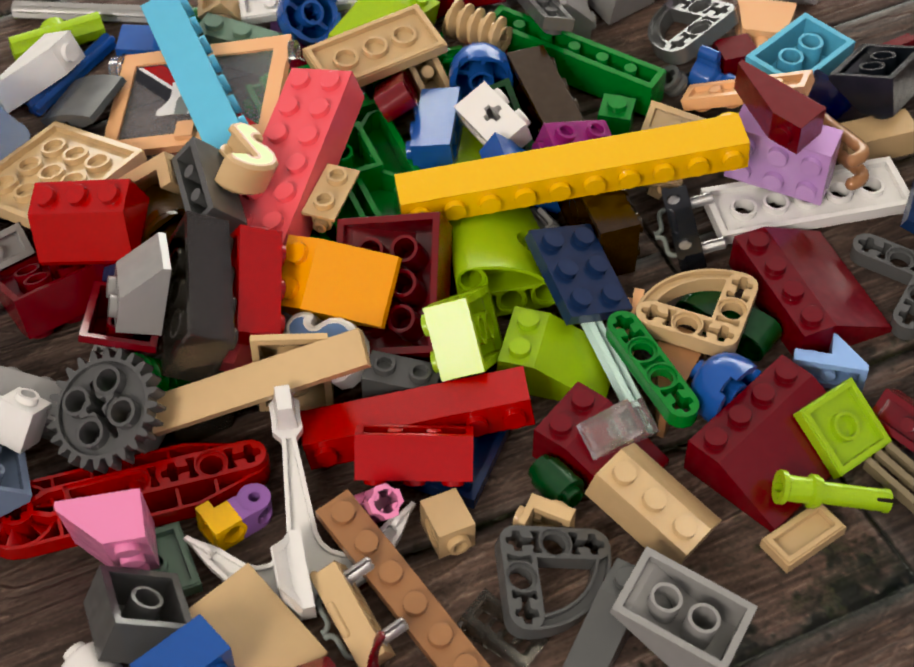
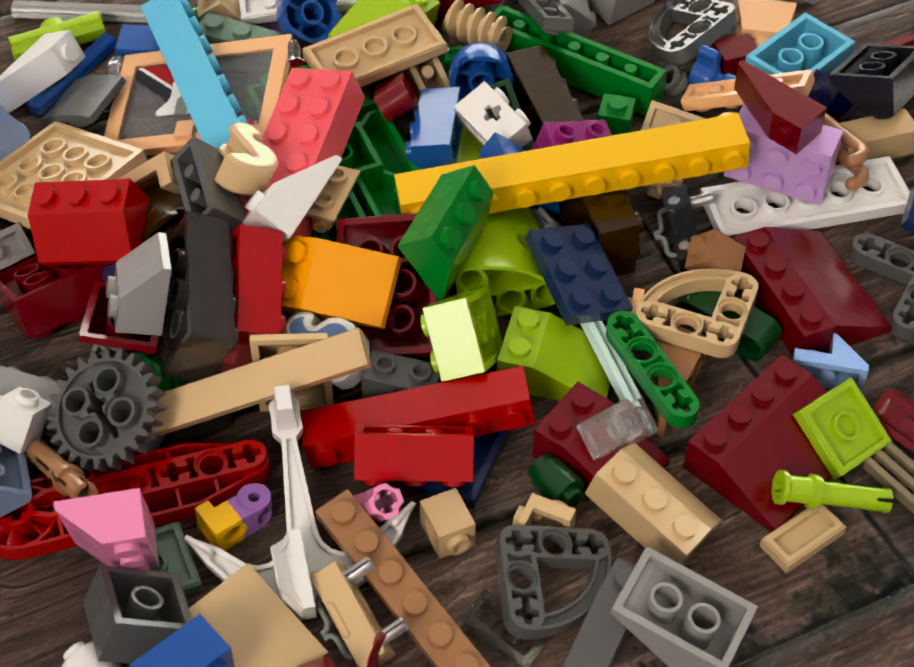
blue cylinder [690,352,762,422] -> none
none -> medium nougat pin [25,440,98,499]
none -> white slope [242,155,342,244]
none -> green slope [398,165,494,300]
none -> medium nougat brick [685,229,746,272]

